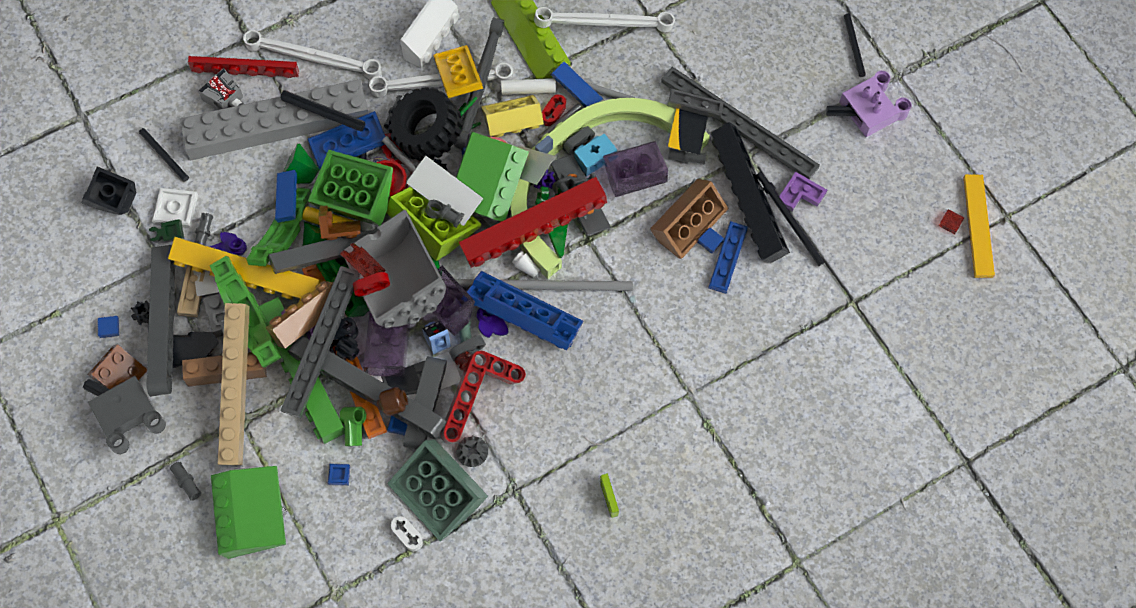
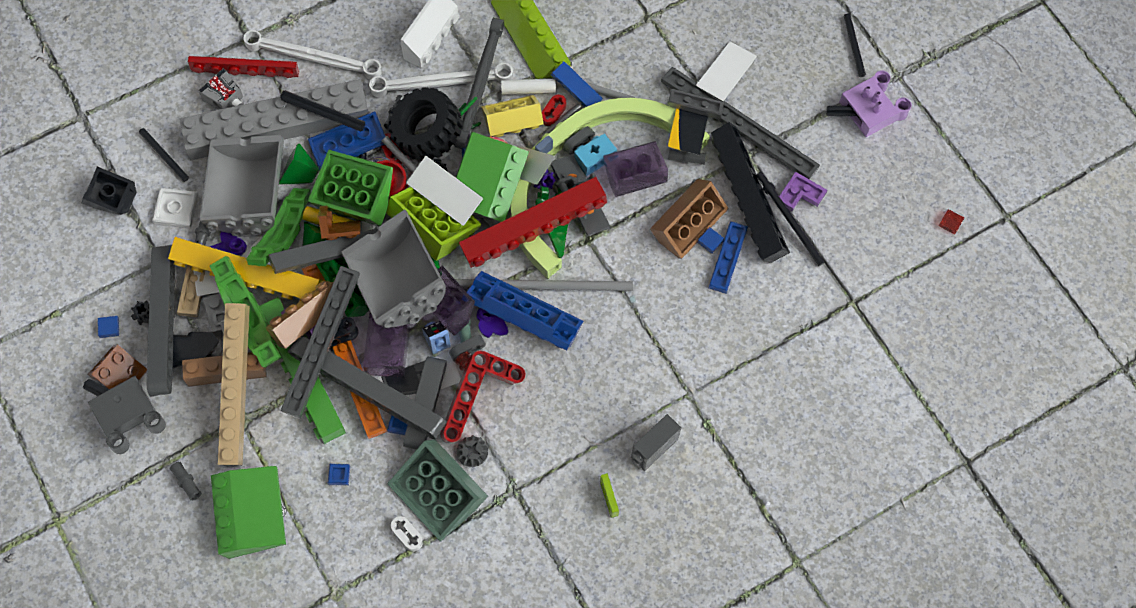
dark green plate [149,219,184,242] -> none
blue tile [275,170,297,223] -> none
black gear [335,337,360,361] -> none
bright green piece [339,407,366,446] -> none
clear red hinge [340,243,386,277] -> none
red beam [353,272,390,296] -> none
reddish brown head [377,387,408,416] -> none
dark grey connector [425,200,465,228] -> none
yellow tile [433,45,483,98] -> none
white cone [512,251,540,278] -> none
white piece [534,7,675,33] -> none
yellow tile [963,174,995,278] -> none
none -> light grey cylinder [200,135,284,237]
none -> dark grey brick [631,414,682,471]
none -> white sticker [696,42,757,101]

